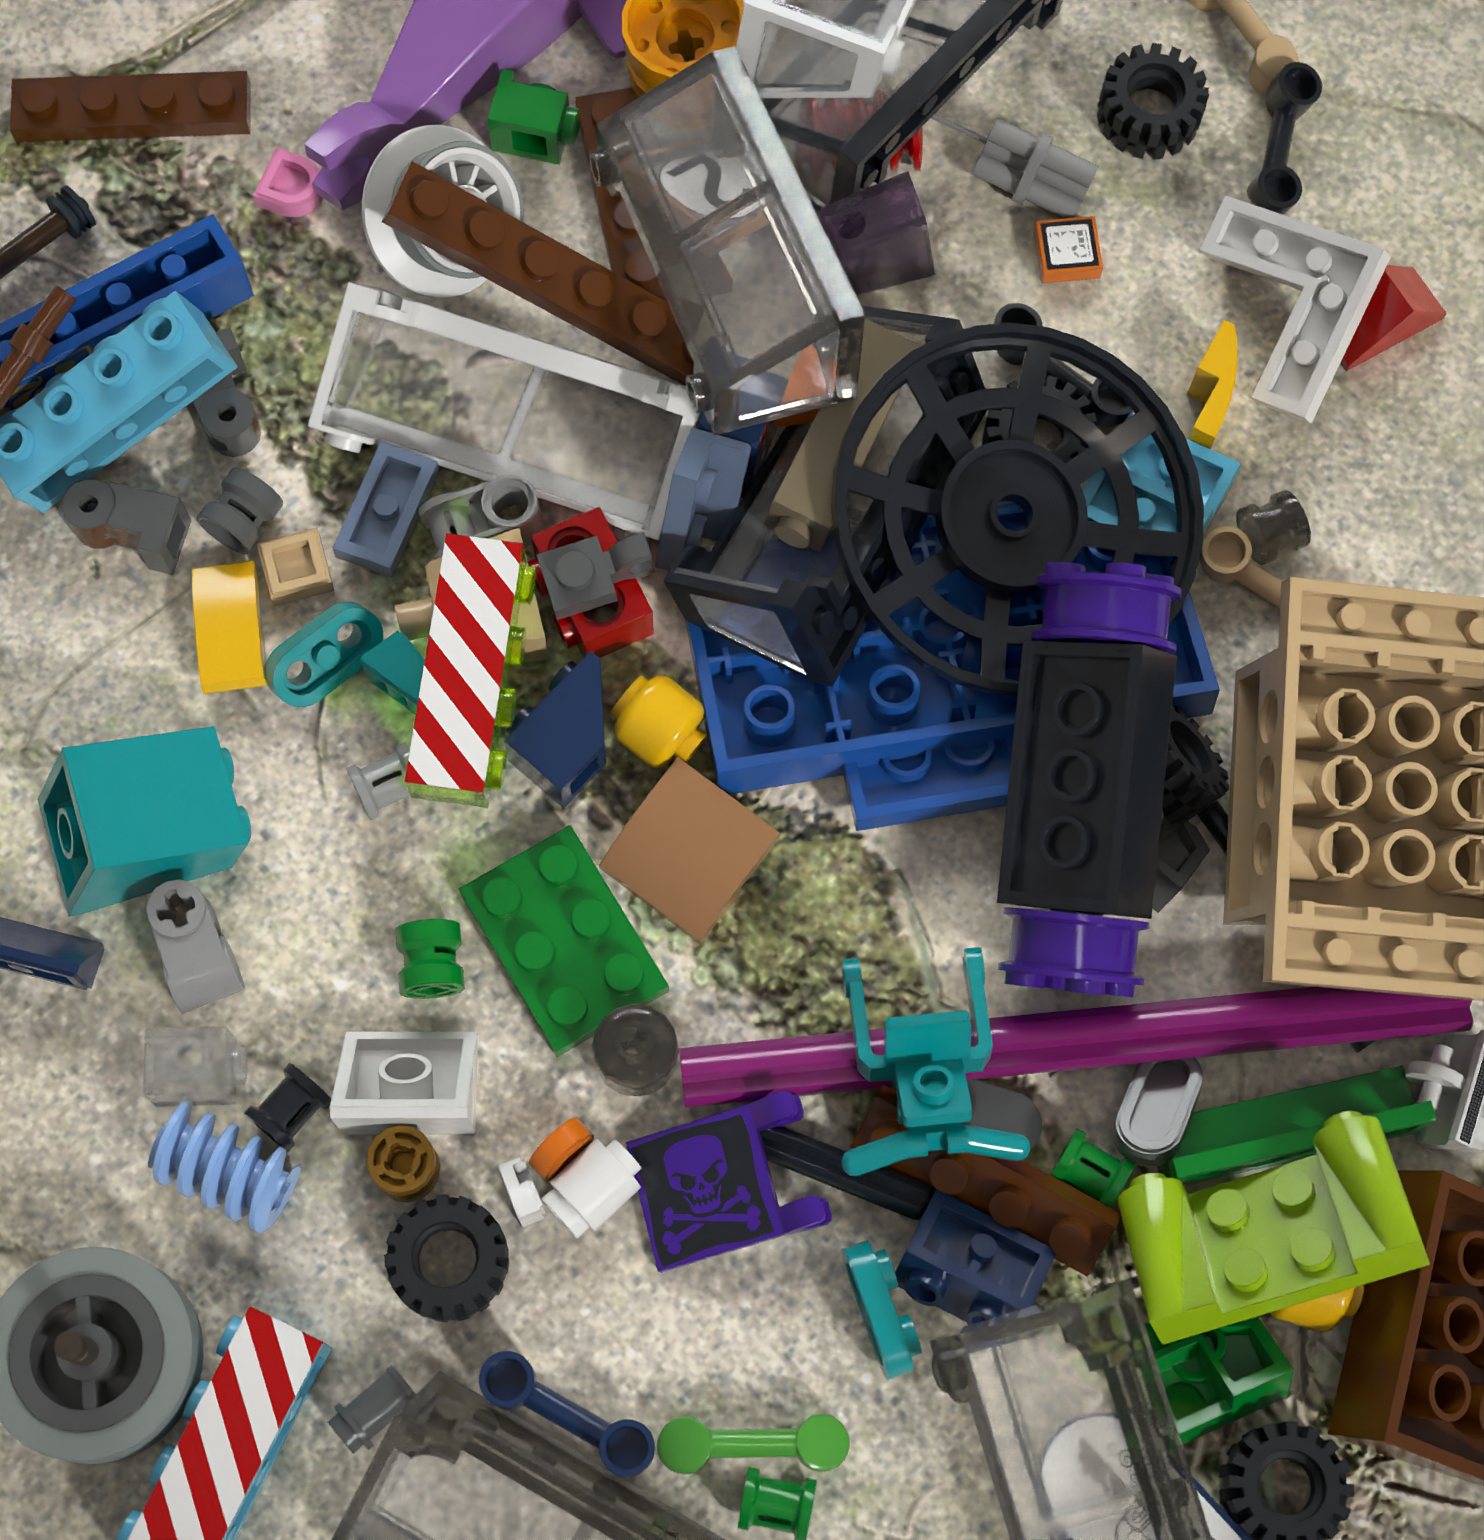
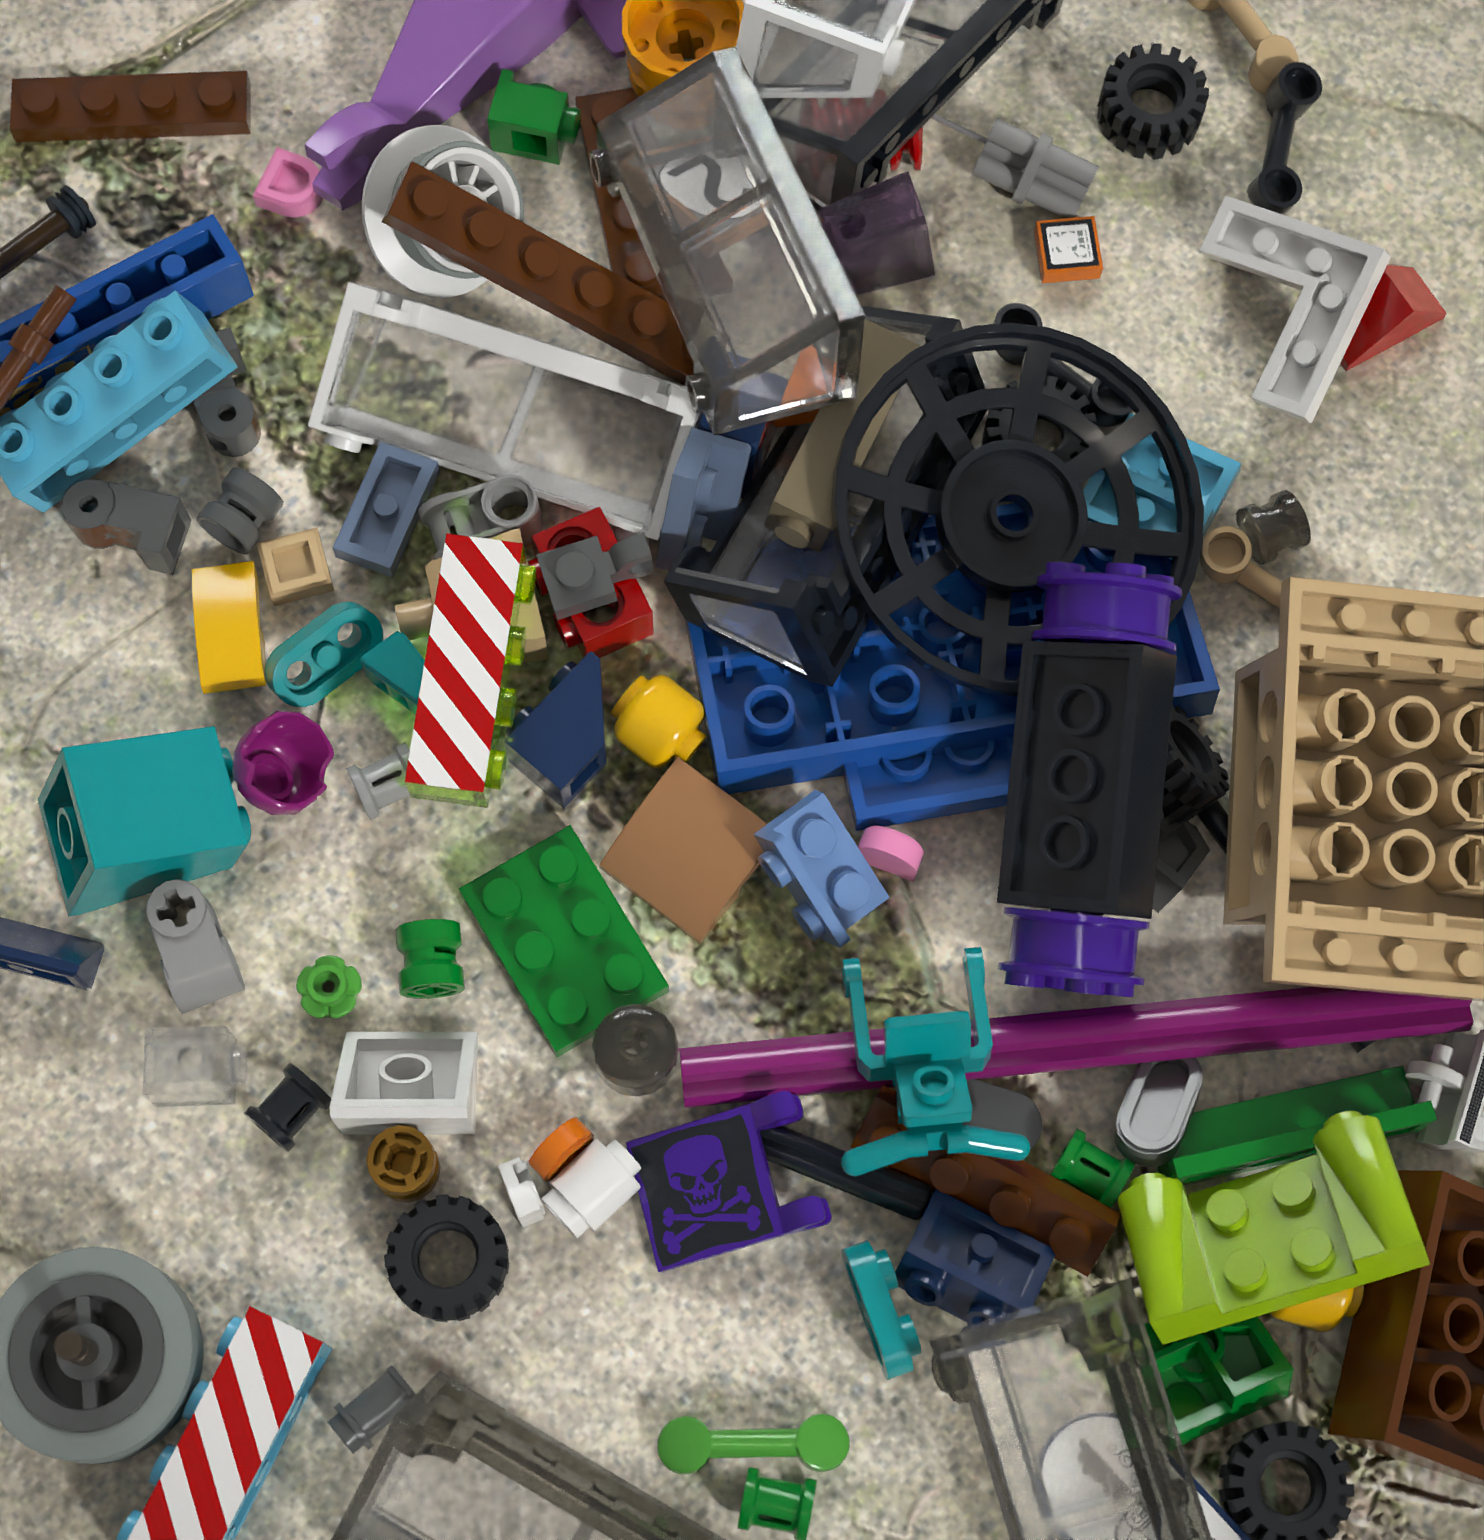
light blue piece [148,1100,302,1234] -> none
dark blue bar [479,1351,655,1478] -> none
yellow slope [1187,320,1238,449] -> none
none -> magenta hair [233,711,334,815]
none -> bright green plate [296,955,362,1019]
none -> medium blue bracket [753,790,890,948]
none -> bright pink tile [857,826,924,882]

